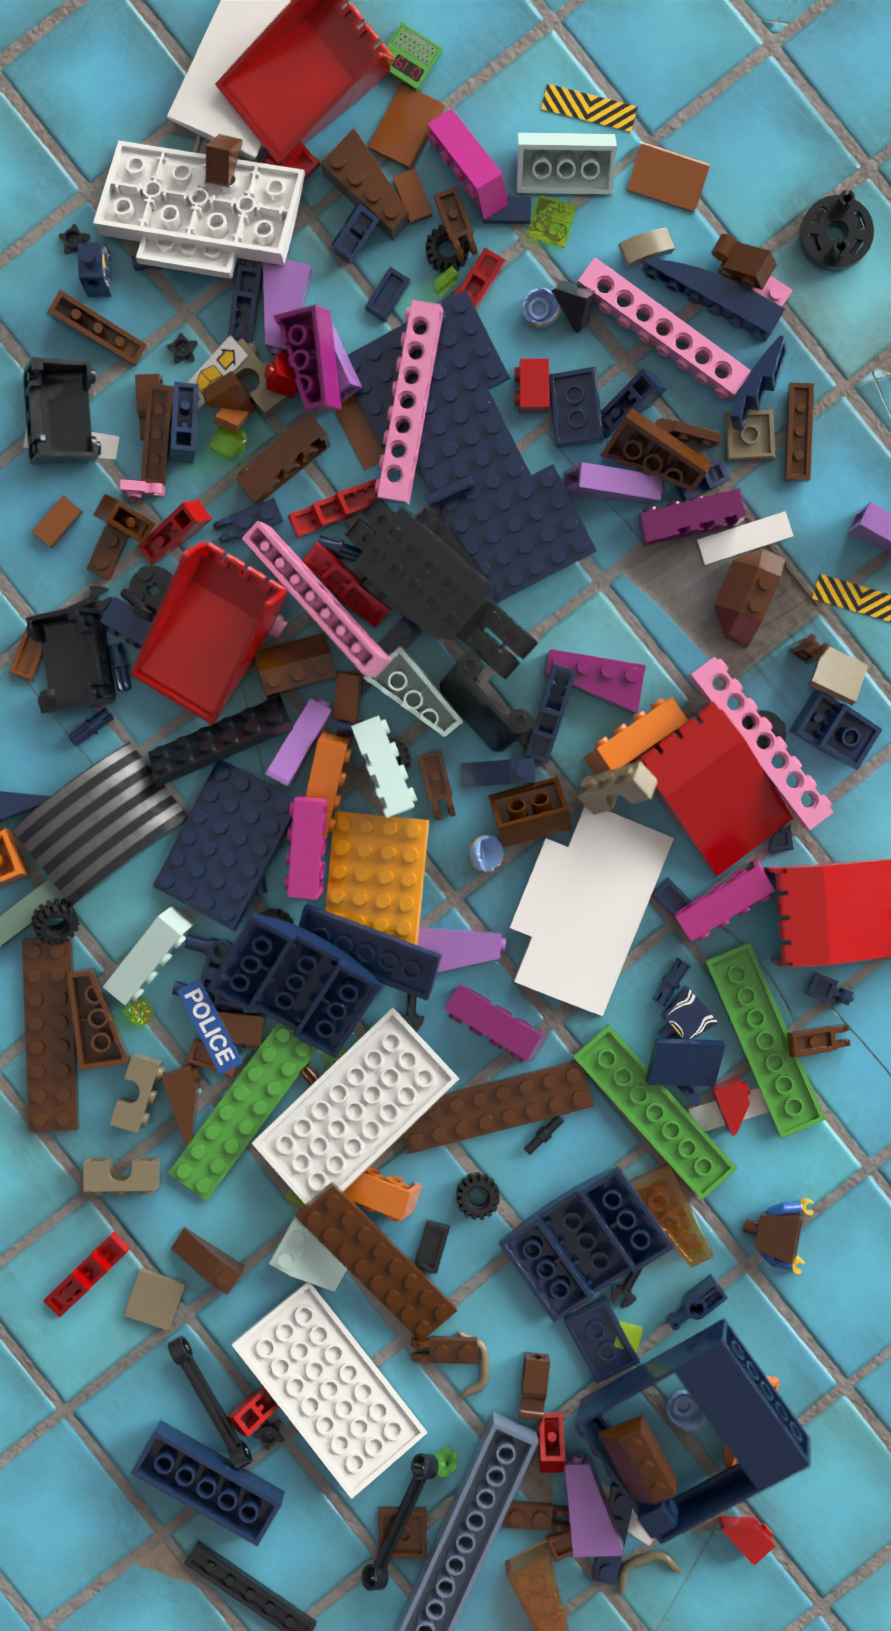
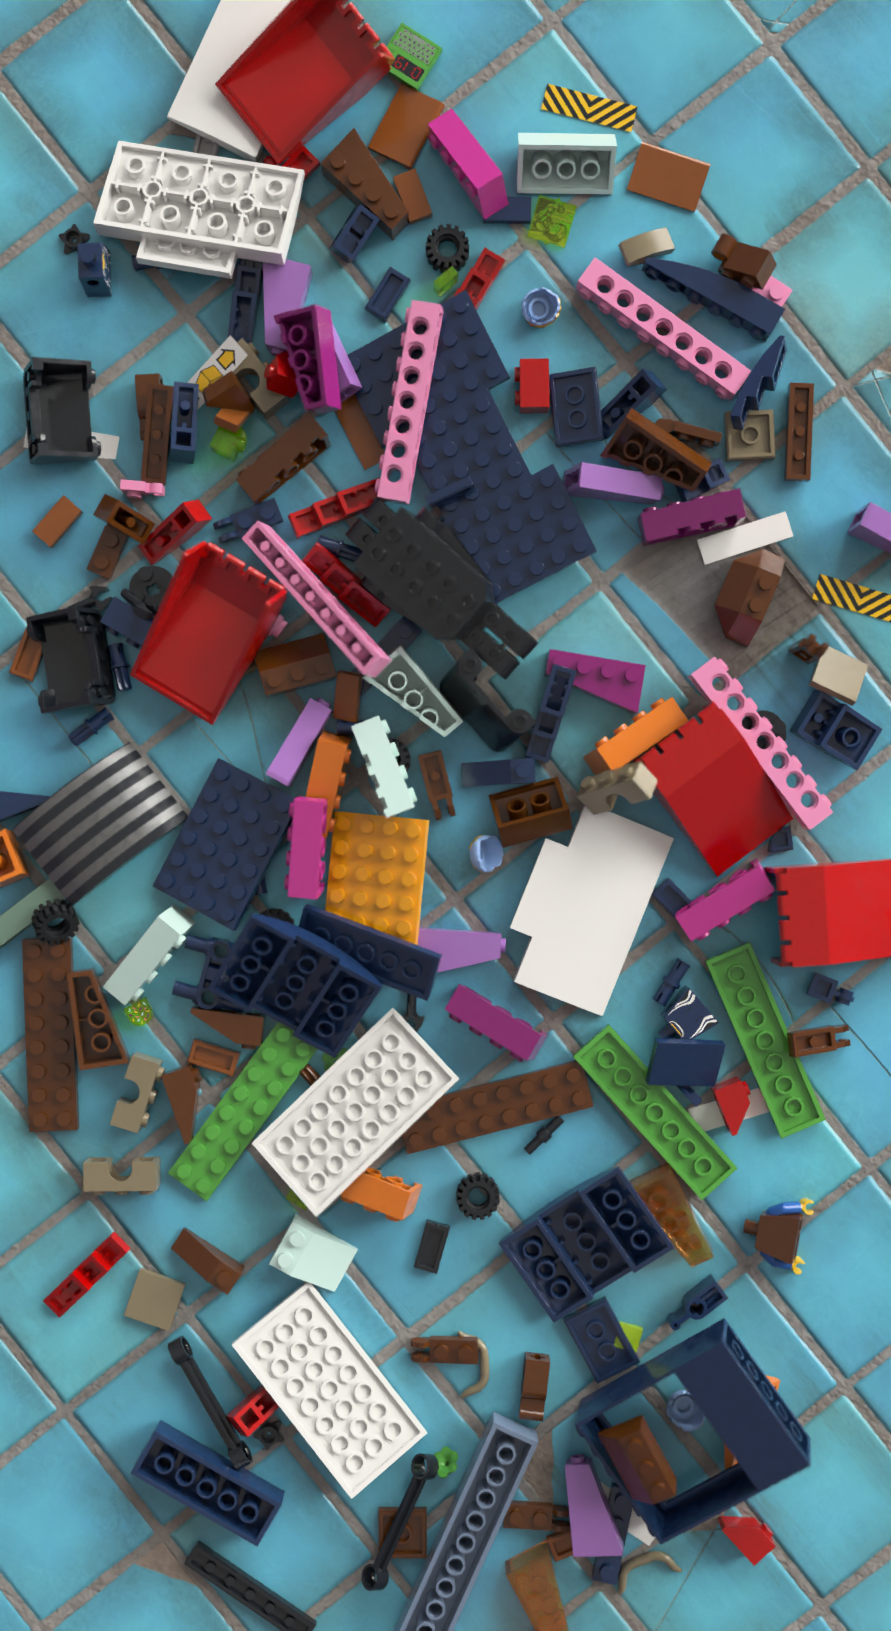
reddish brown slope [46,290,147,366] -> none
black plate [148,695,293,787] -> none
black plate [167,333,198,364] -> none
blue sticker [177,979,243,1074] -> none
reddish brown slope [206,134,243,188] -> none
reddish brown plate [295,1181,457,1340] -> none
reddish brown hinge [433,187,478,261] -> none
red slope [538,1413,565,1473] -> none
black slope [552,281,595,334] -> none
black bar [611,1269,642,1309] -> none
dark blue brick [637,1499,678,1540] -> none
black piece [799,190,874,272] -> none

